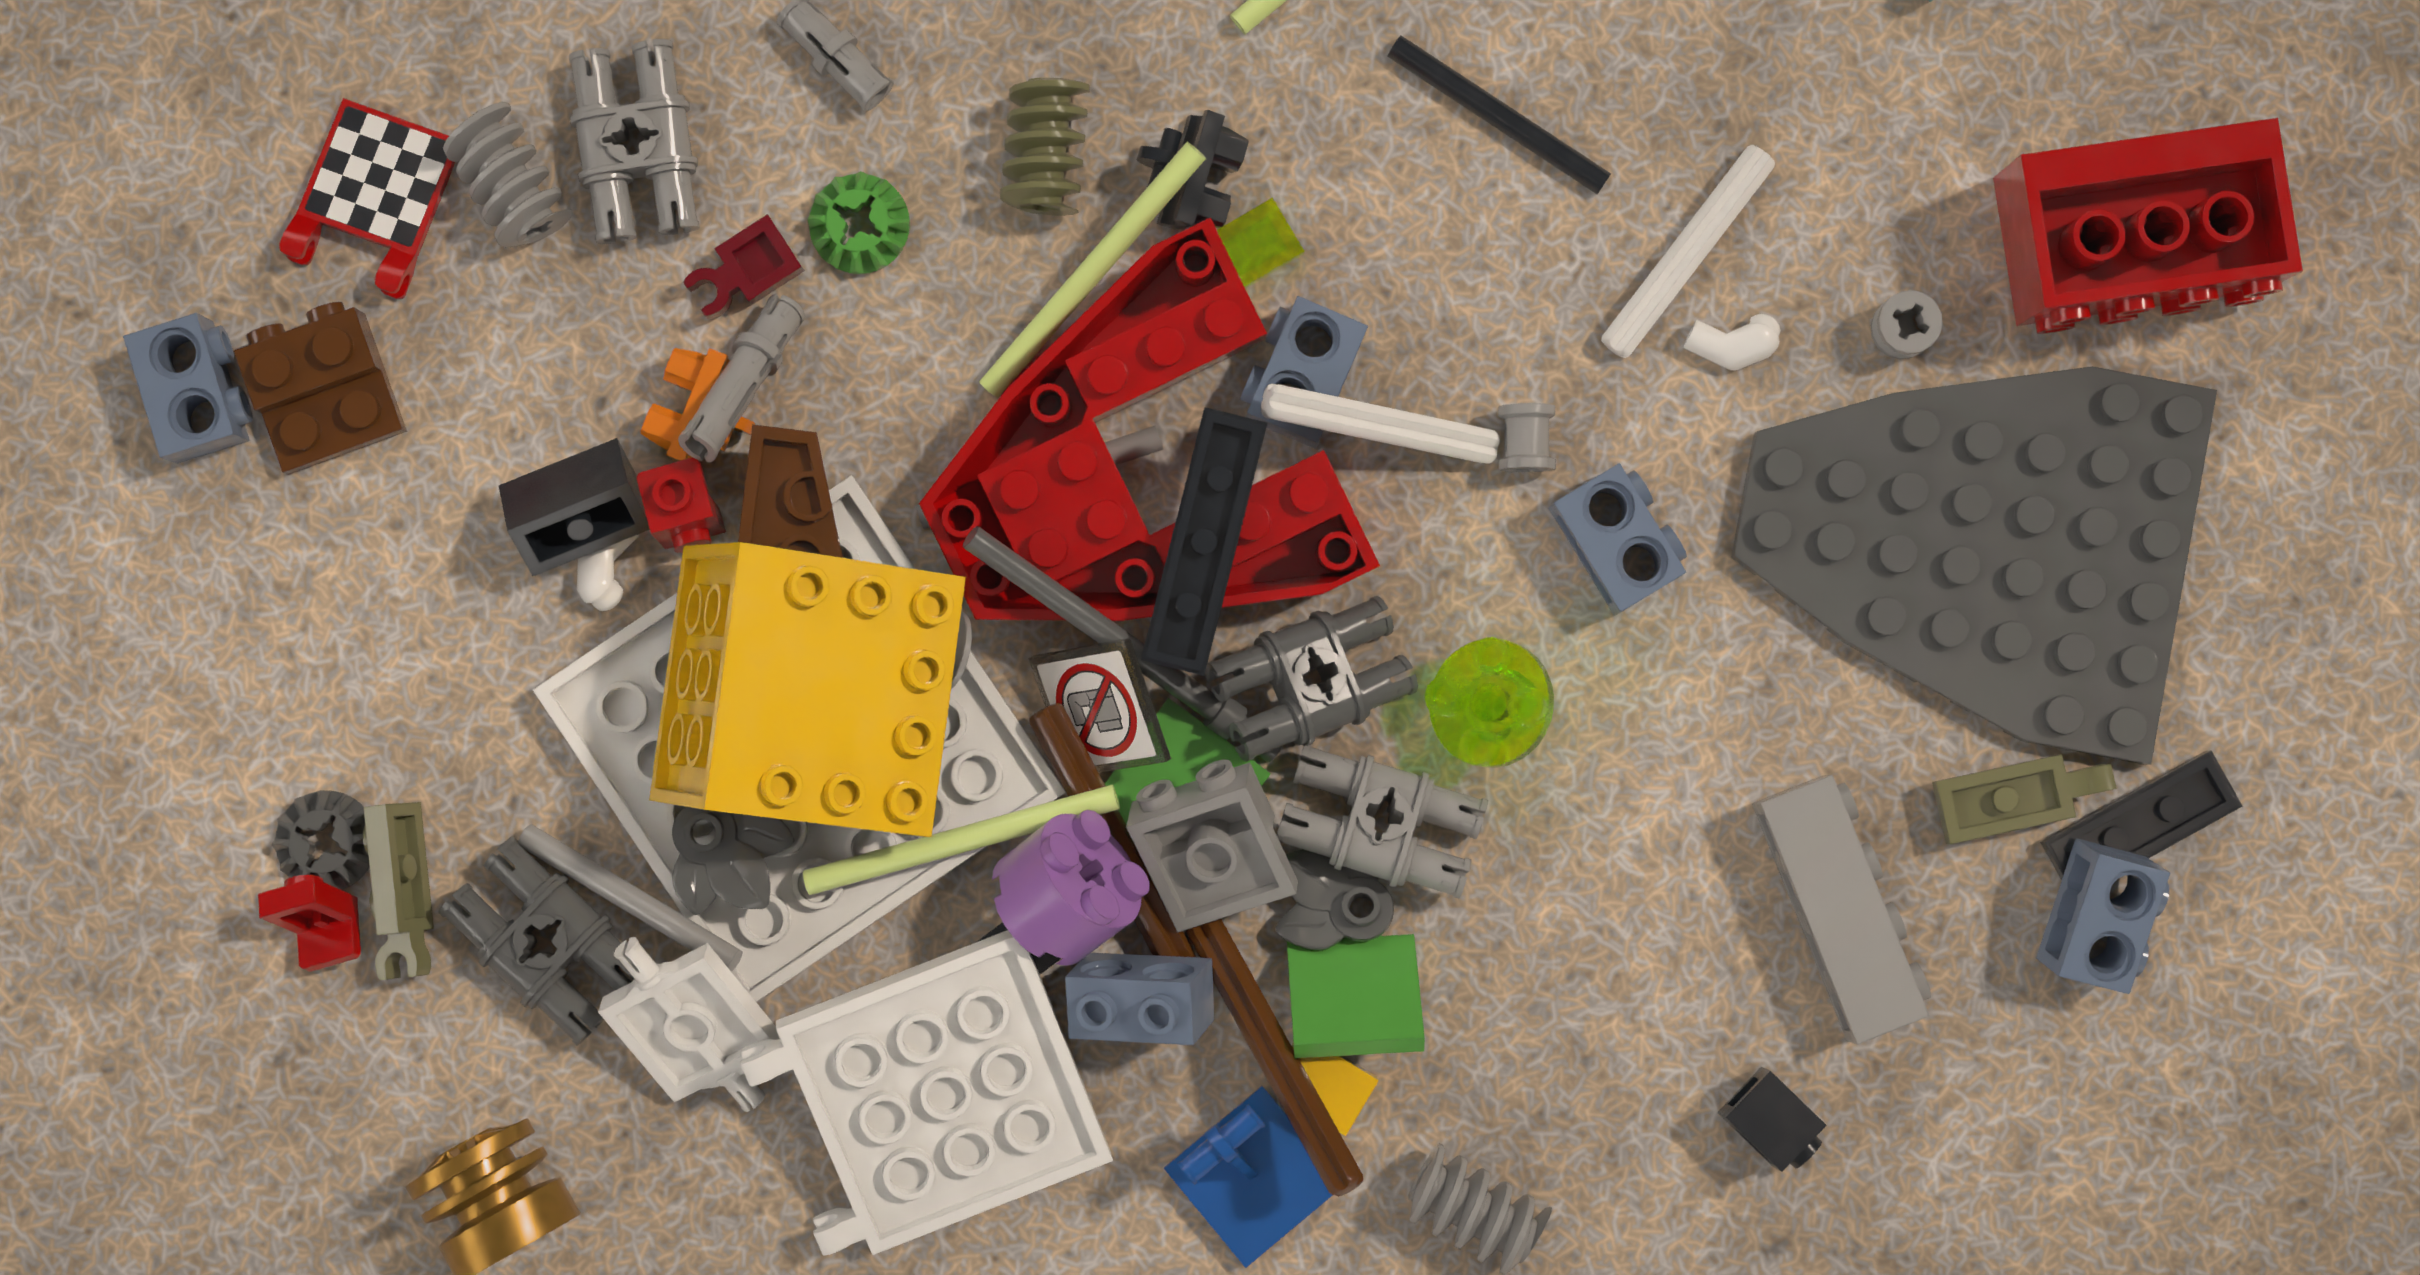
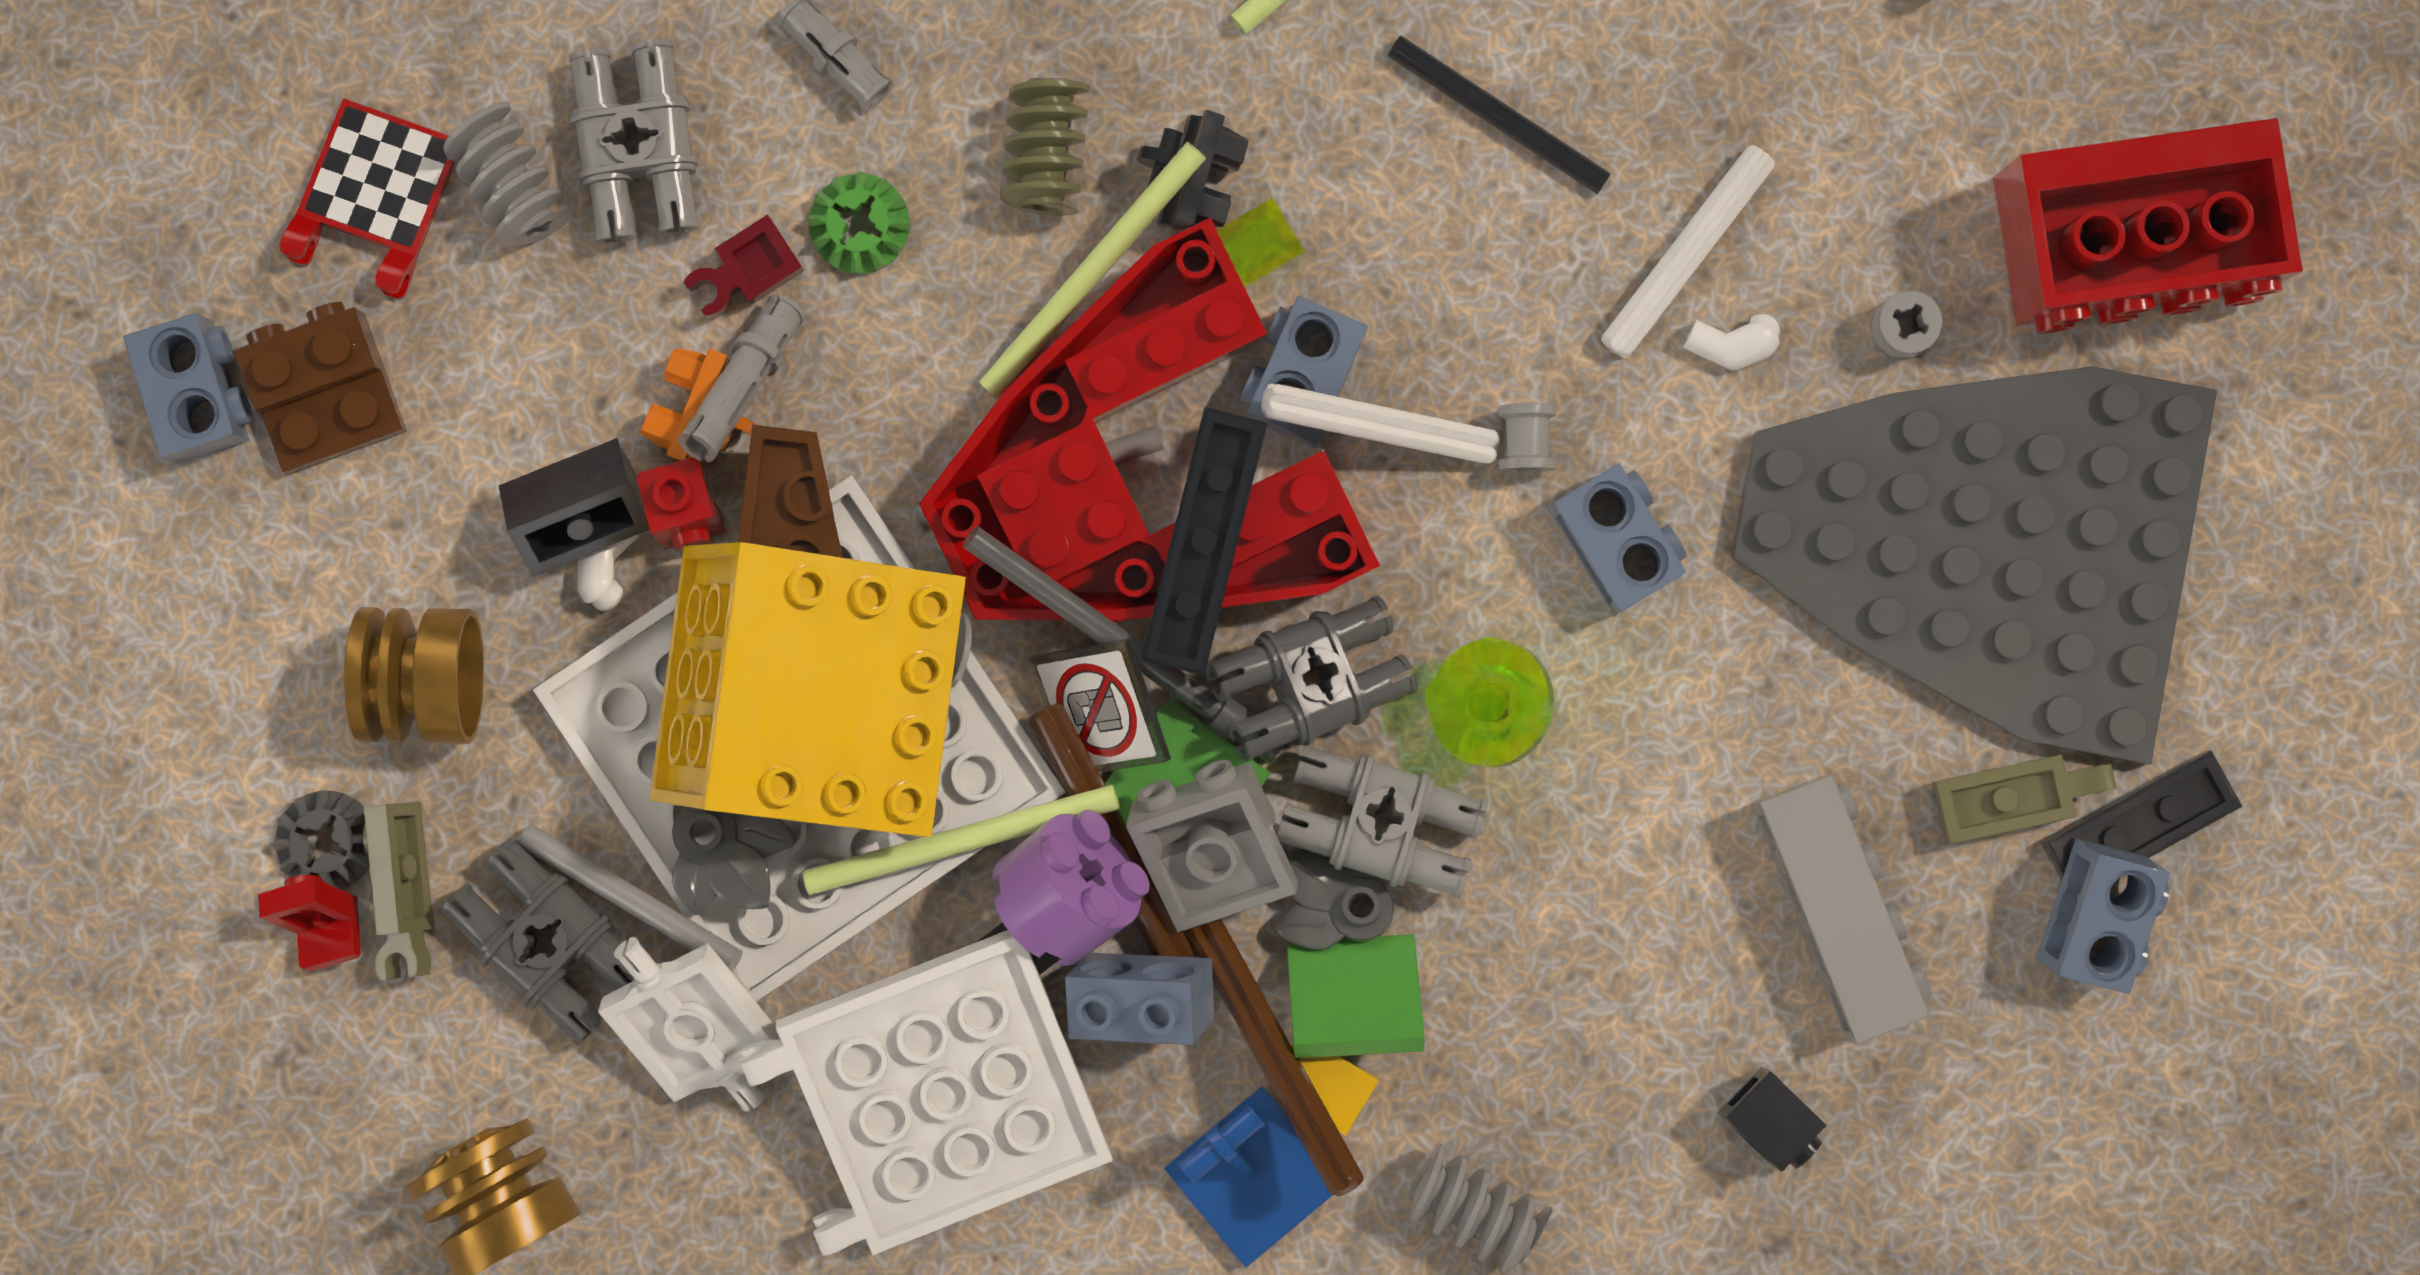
none -> pearl gold wheel [343,607,484,744]

